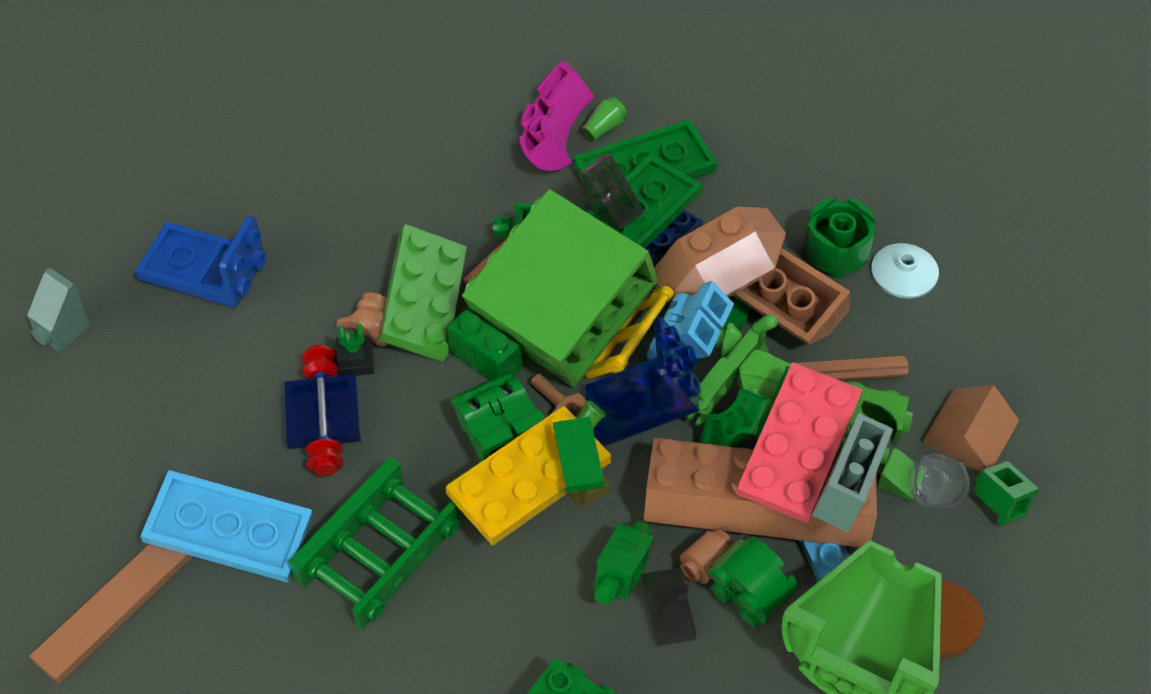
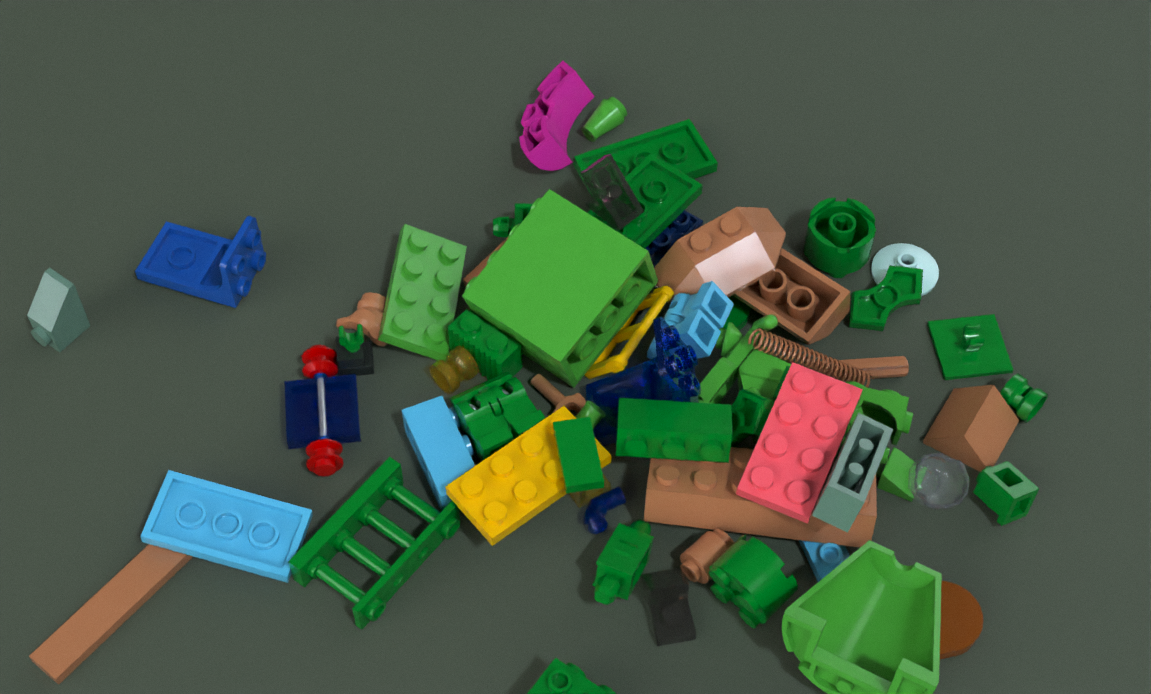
none -> medium azure brick [401,396,477,512]
none -> clear yellow wheel [429,346,479,395]
none -> clear blue arm [583,487,626,534]
none -> green brick [616,398,733,463]
none -> nougat piece [748,328,874,388]
none -> green tile [849,265,923,331]
none -> green piece [927,314,1014,380]
none -> green wheel [1000,373,1048,423]

